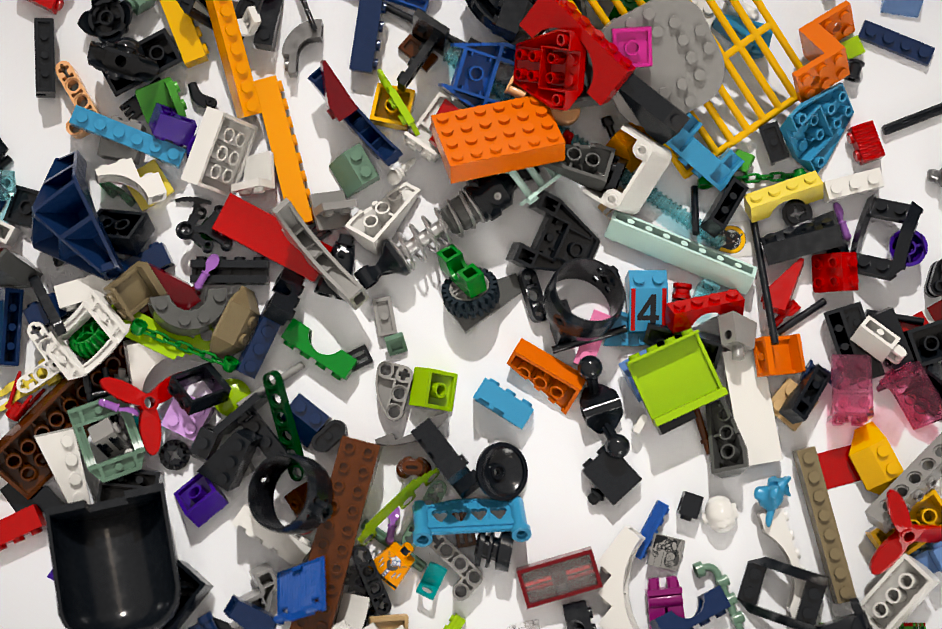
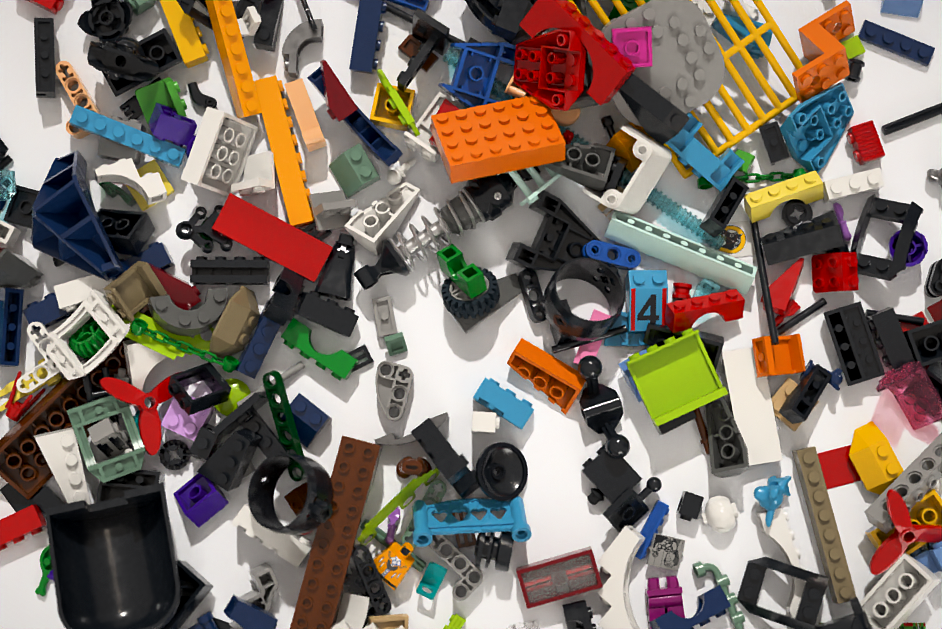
black beam [28,275,67,337] -> none
medium lavender piece [98,398,139,416] -> none
black piece [175,197,212,233] -> none
medium lavender piece [194,254,220,290] -> none
light grey arch [271,198,370,310] -> none
blue window [273,556,326,625] -> none
black brick [312,420,348,453] -> none
lime slope [409,367,458,412] -> none
white tile [631,414,649,434] -> none
black bar [691,185,700,236] -> none
light grey torso [718,311,757,361] -> none
clear pink bracket [827,354,874,426] -> none
white brick [850,315,907,364] -> none
none -> green piece [35,545,52,596]
none -> light nougat beam [284,78,327,152]
none -> black wedge [293,290,359,337]
none -> white brick [471,411,500,433]
none -> blue piece [582,240,641,270]
none -> black plate [603,477,662,533]

